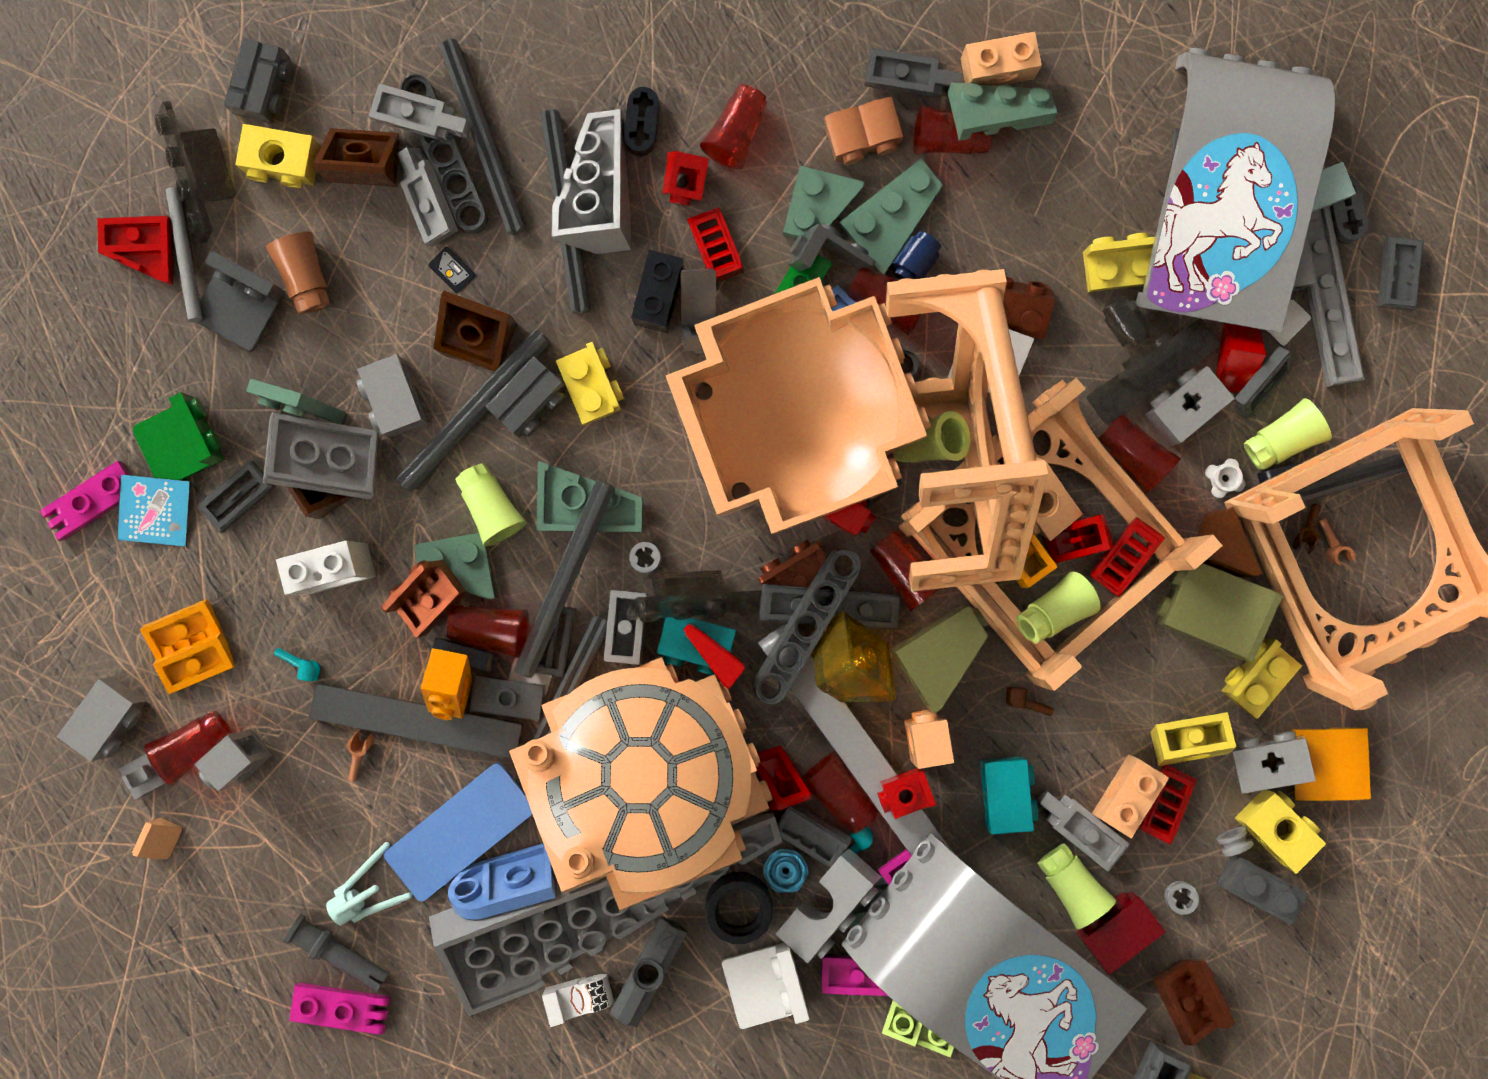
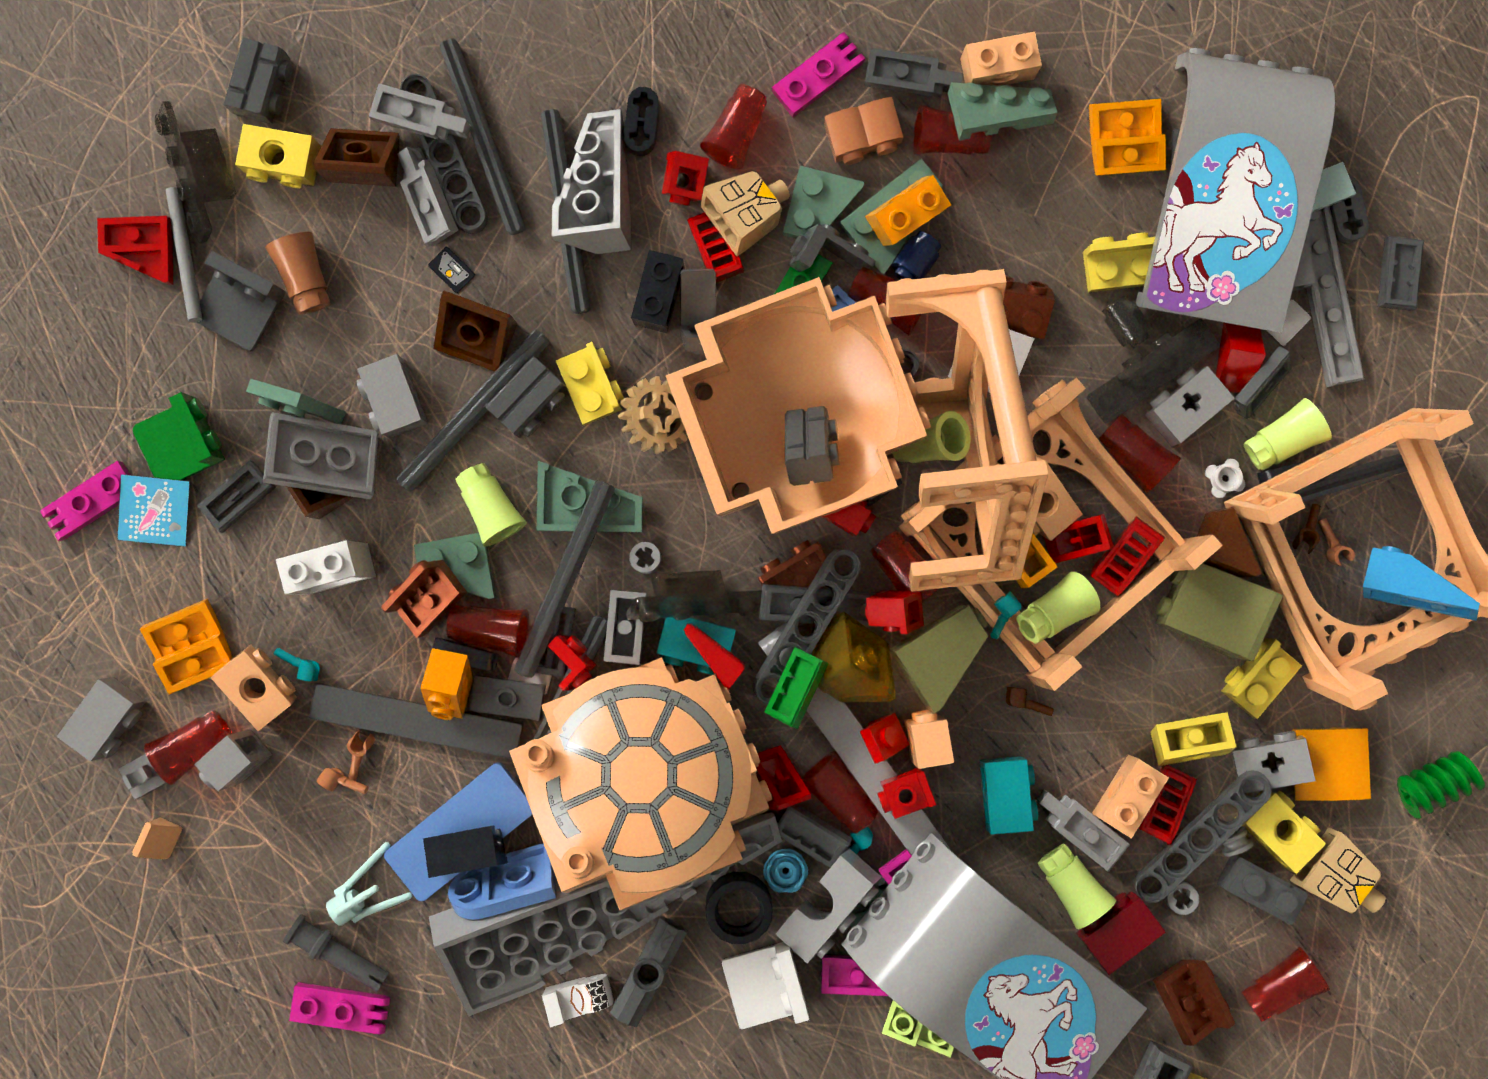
none -> light nougat brick [211,645,297,731]
none -> nougat hand [317,768,369,794]
none -> black hinge [423,825,508,878]
none -> red bracket [547,635,596,691]
none -> tan gear [618,376,687,454]
none -> tan torso [701,171,790,256]
none -> green plate [764,647,829,729]
none -> dark pink hinge [772,32,866,118]
none -> dark grey brick [785,406,839,486]
none -> red bracket [860,713,910,764]
none -> light orange brick [865,175,951,246]
none -> red brick [865,590,924,634]
none -> teal hand [990,591,1022,639]
none -> light orange slope [1089,99,1166,175]
none -> dark grey beam [1135,770,1271,903]
none -> clear red plant [1242,946,1330,1022]
none -> tan torso [1290,827,1386,914]
none -> dark azure slope [1363,546,1480,621]
none -> green piece [1397,751,1485,819]

